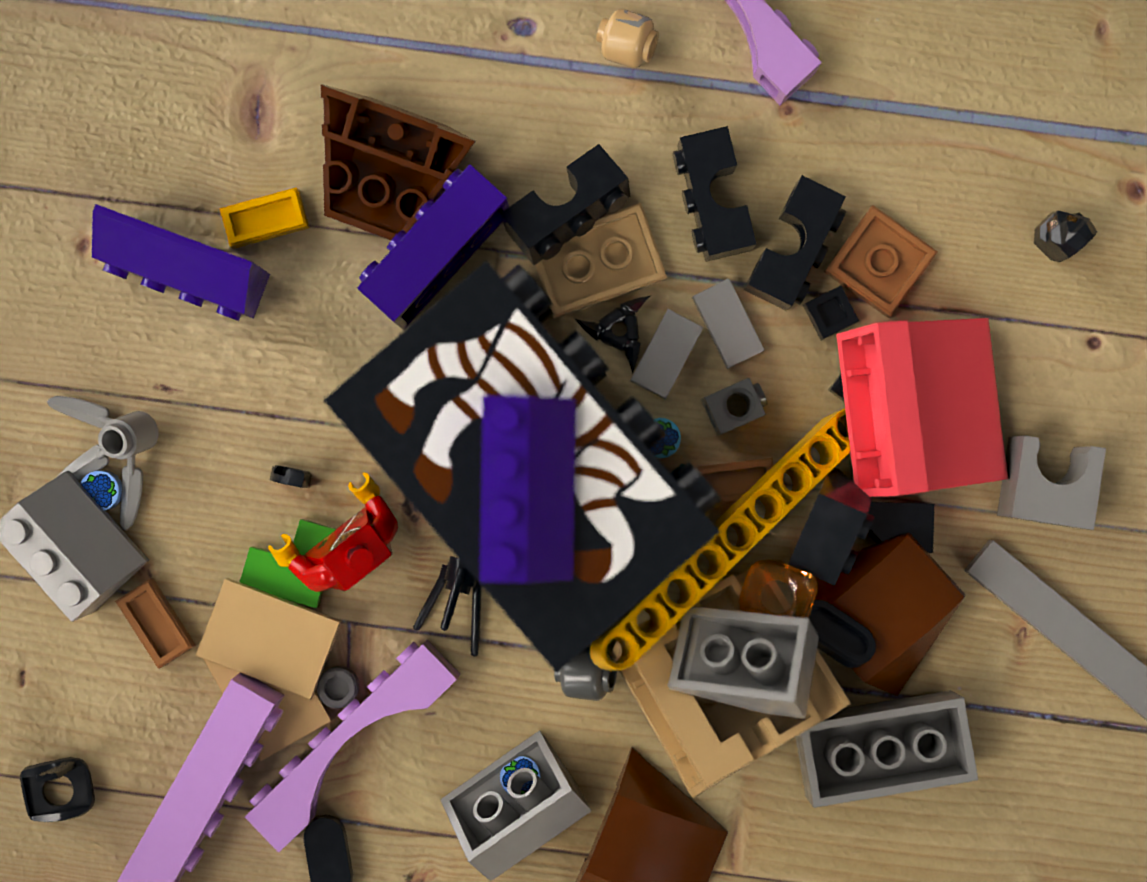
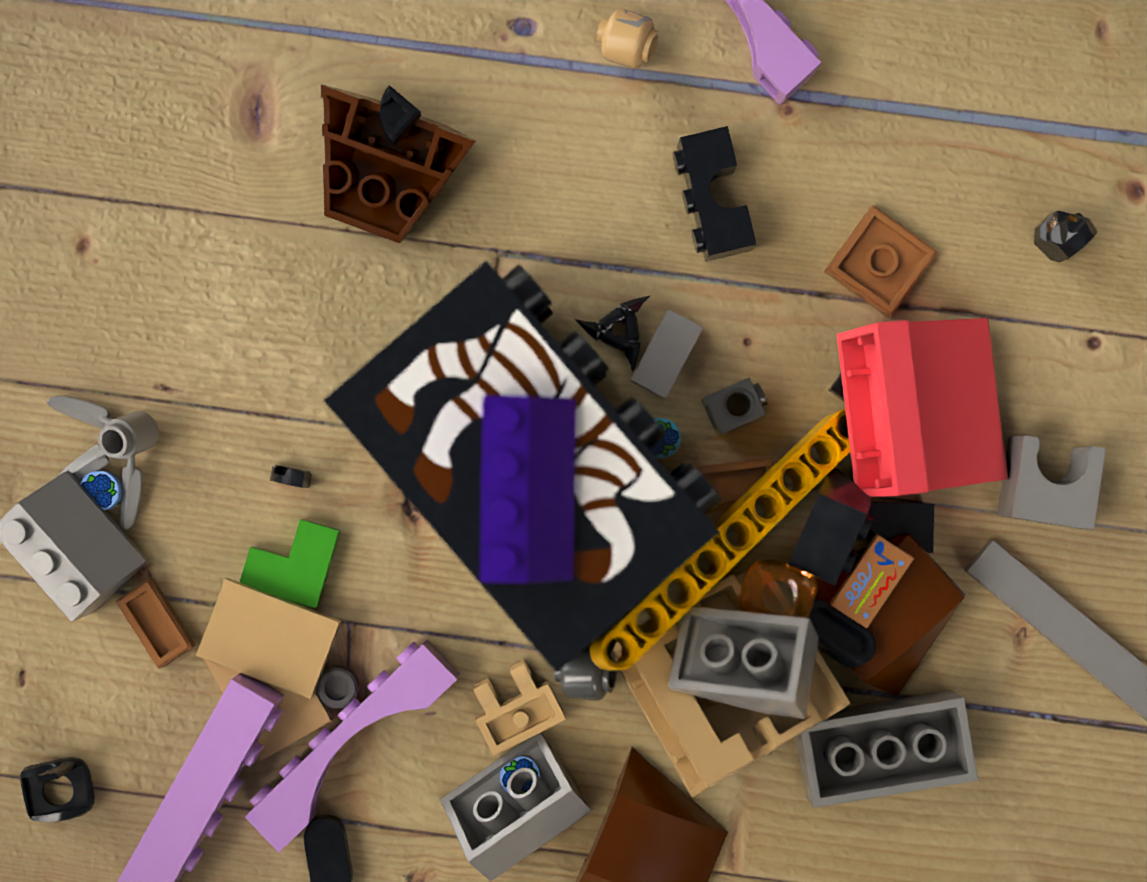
dark purple slope [92,204,270,321] -> none
yellow tile [219,187,310,249] -> none
red torso [268,472,398,592] -> none
dark purple brick [357,164,509,330] -> none
black plant [413,556,482,657] -> none
black arch [500,144,631,265] -> none
tan tile [535,203,667,319] -> none
light grey tile [692,278,764,369] -> none
black arch [744,175,846,311] -> none
black tile [803,285,859,340] -> none
none -> black tile [380,85,422,146]
none -> tan plate [473,659,566,756]
none -> medium nougat tile [830,533,914,628]

